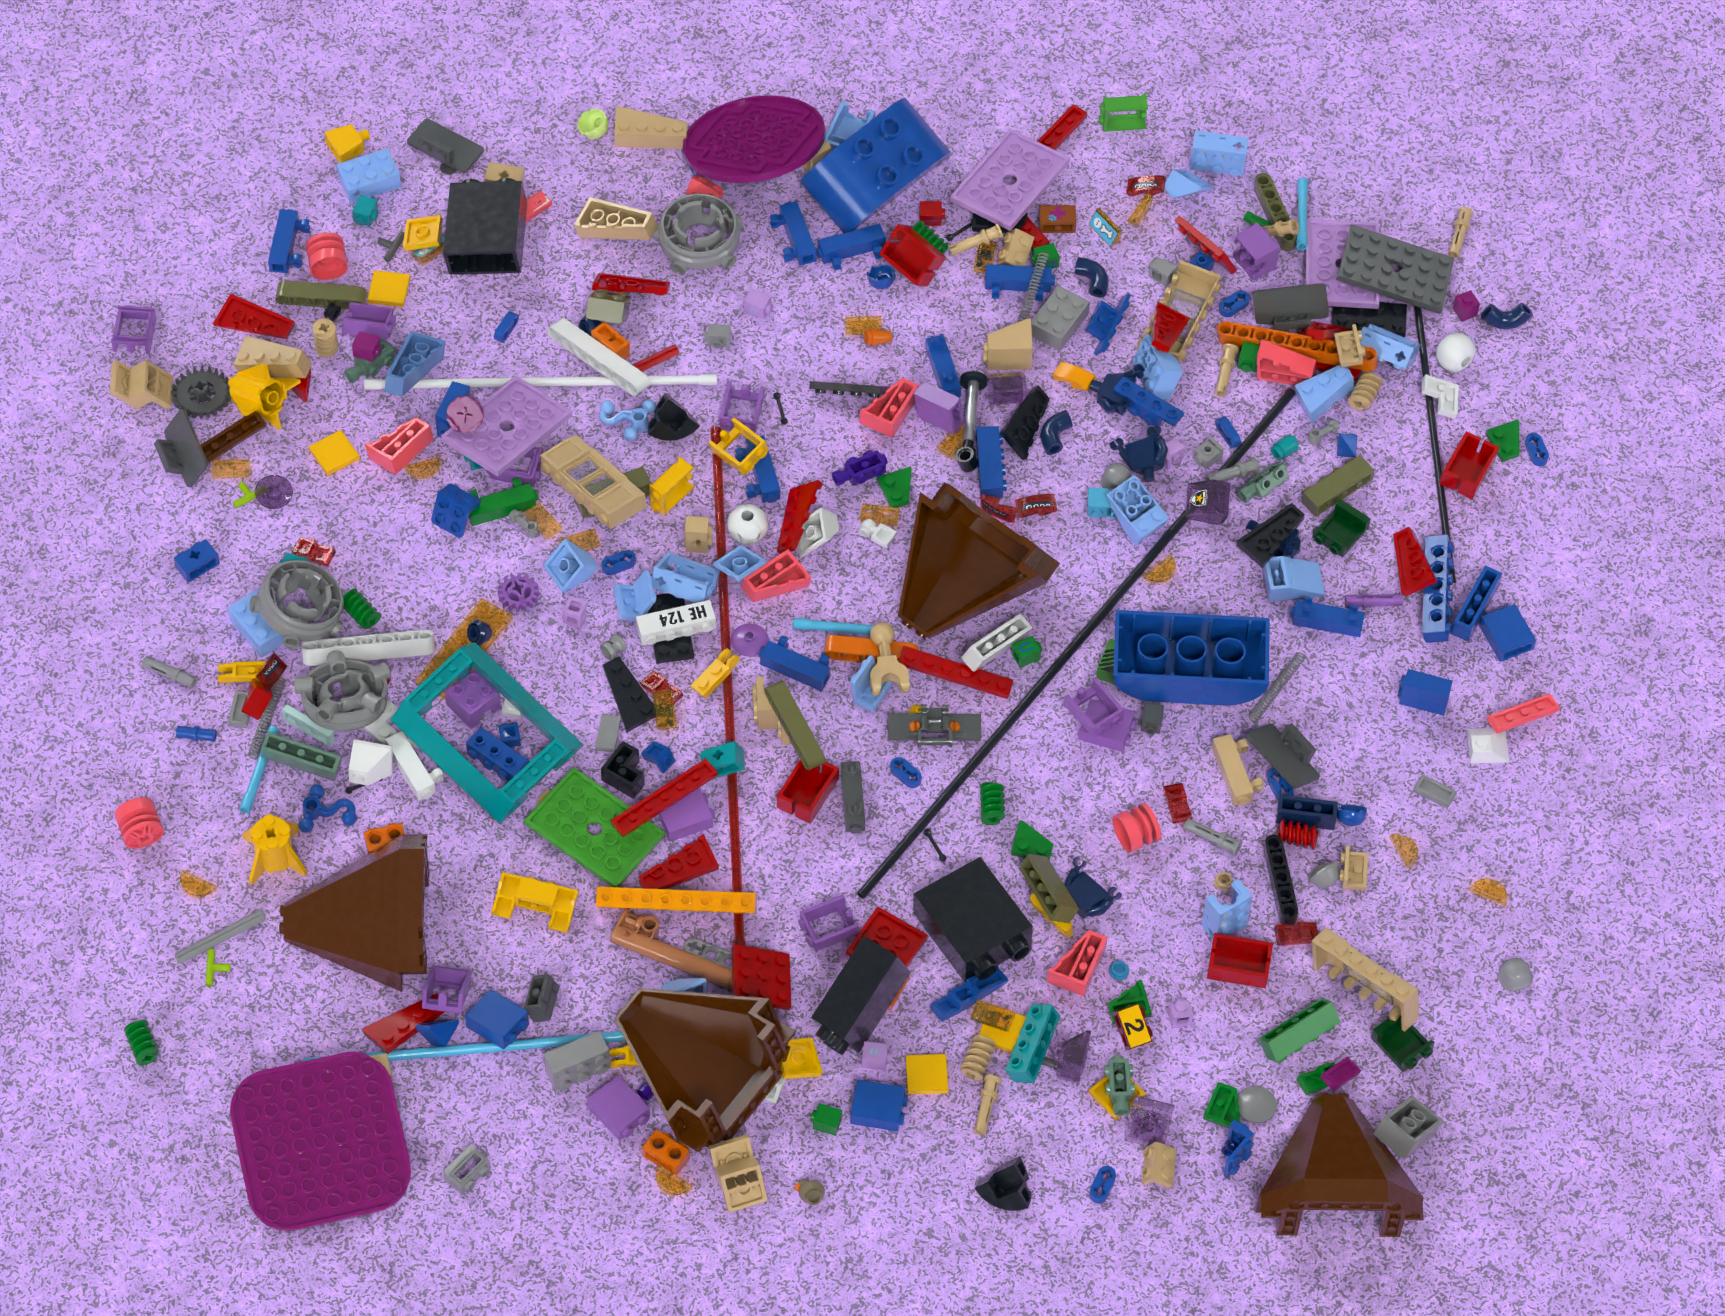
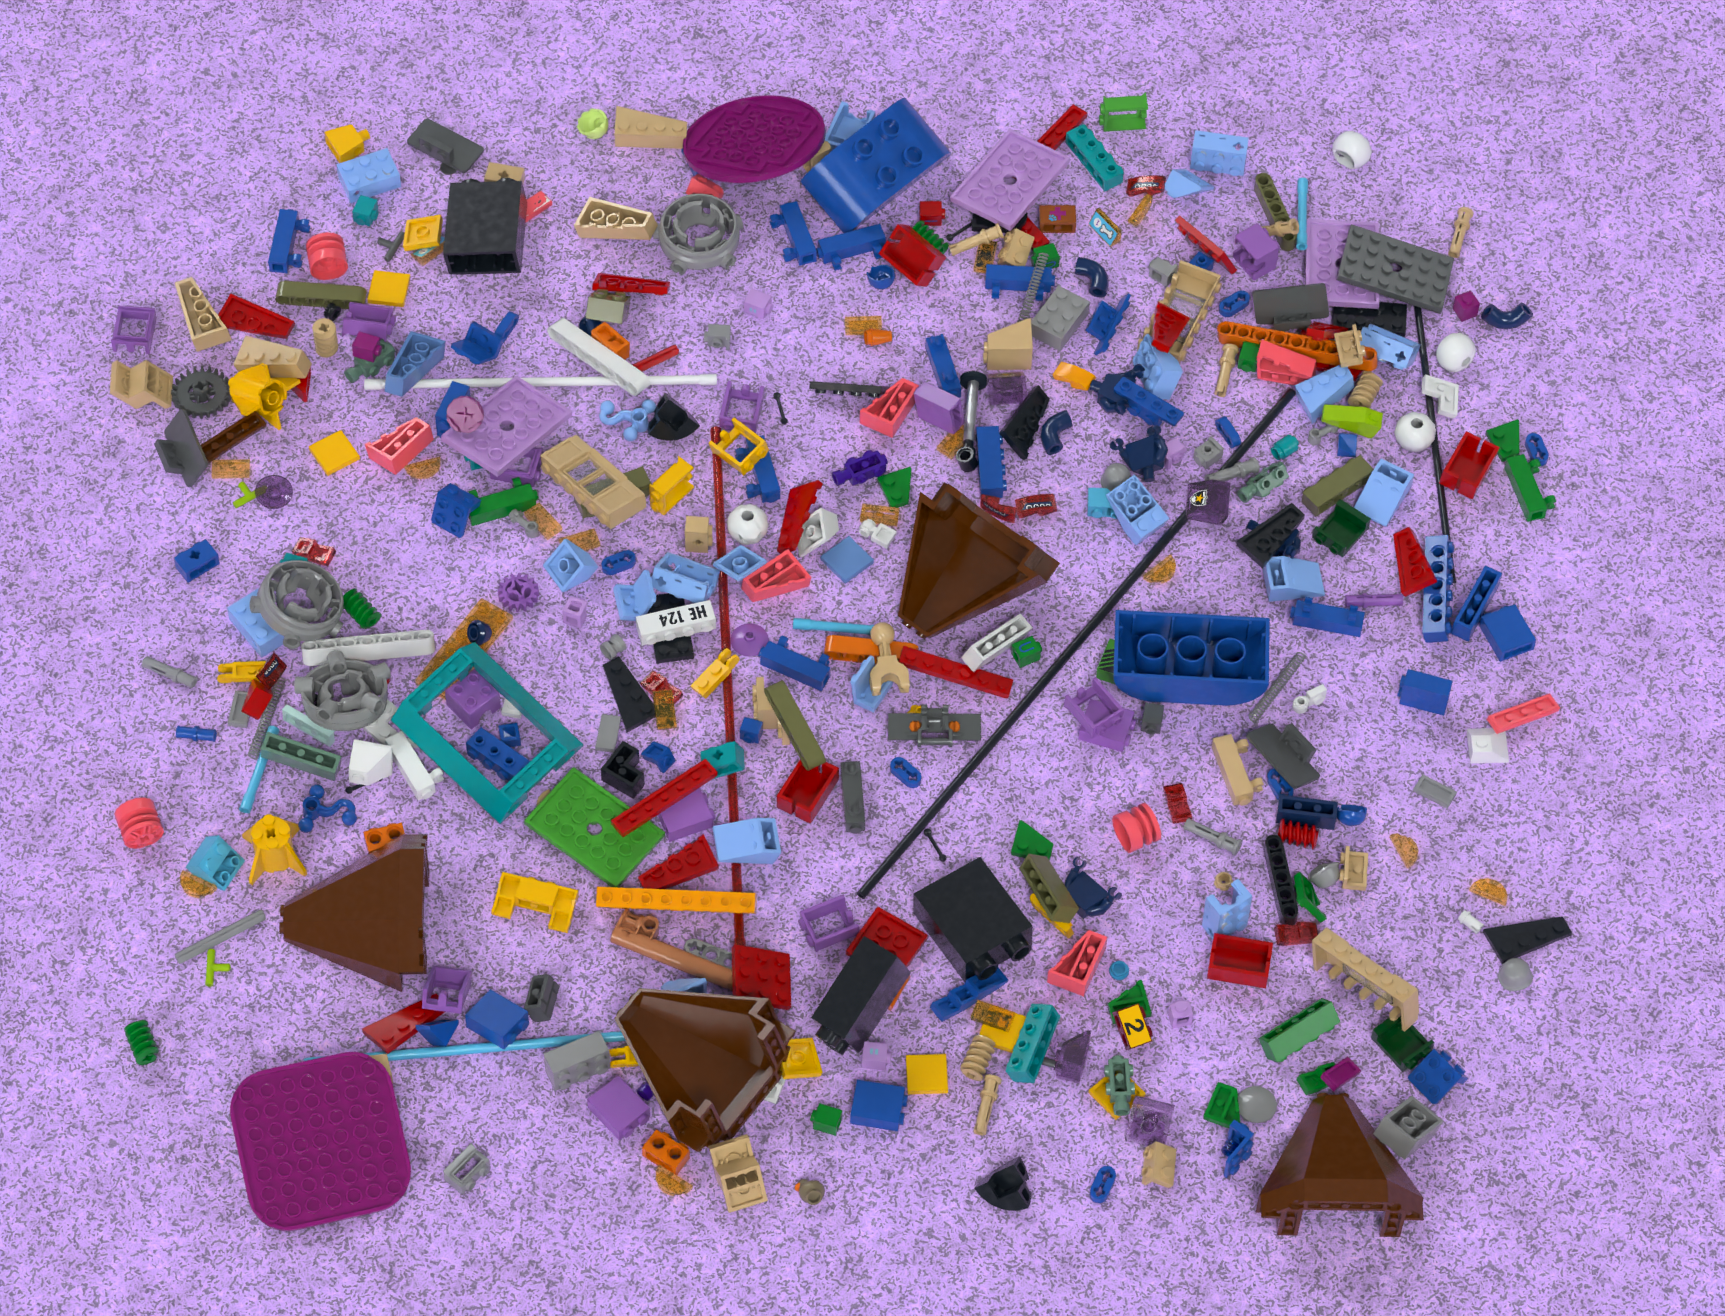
green piece [980,782,1006,825] -> none
green piece [1243,211,1270,227] -> none
none -> tan wedge [175,277,232,352]
none -> medium azure slope [185,835,245,891]
none -> blue bracket [451,322,504,365]
none -> light blue slope [712,818,781,864]
none -> blue plate [740,717,763,744]
none -> medium blue tile [820,536,874,584]
none -> teal brick [1065,124,1124,192]
none -> white plate [1292,684,1327,714]
none -> green wing [1294,872,1327,923]
none -> lime slope [1321,404,1383,439]
none -> white piece [1332,131,1372,169]
none -> light blue slope [1354,459,1414,527]
none -> white piece [1394,412,1436,452]
none -> blue bracket [1408,1049,1468,1104]
none -> white pin [1458,910,1484,934]
none -> black wing [1483,916,1572,964]
none -> green brick [1504,454,1556,522]

